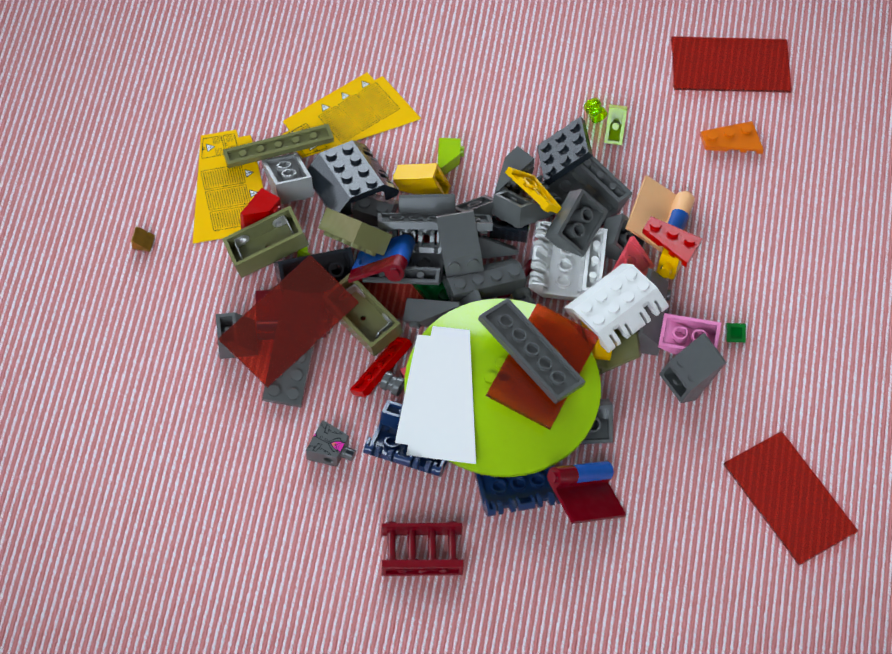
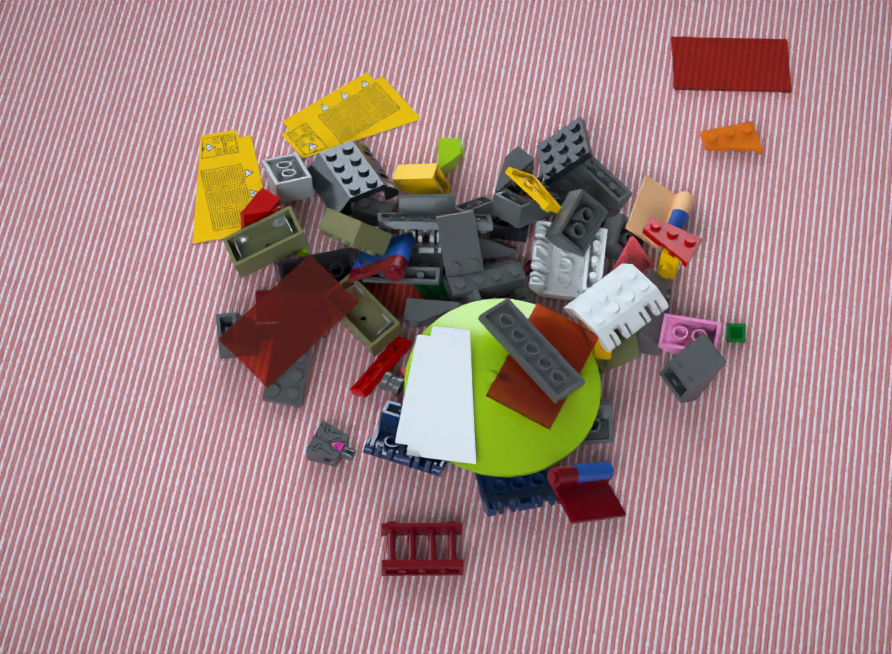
pearl gold slope [131,227,155,252] -> none
olive plate [223,124,334,168] -> none
clear neon green wheel [583,98,608,123] -> none
lime slope [604,104,627,145] -> none
clear red piece [723,431,858,565] -> none

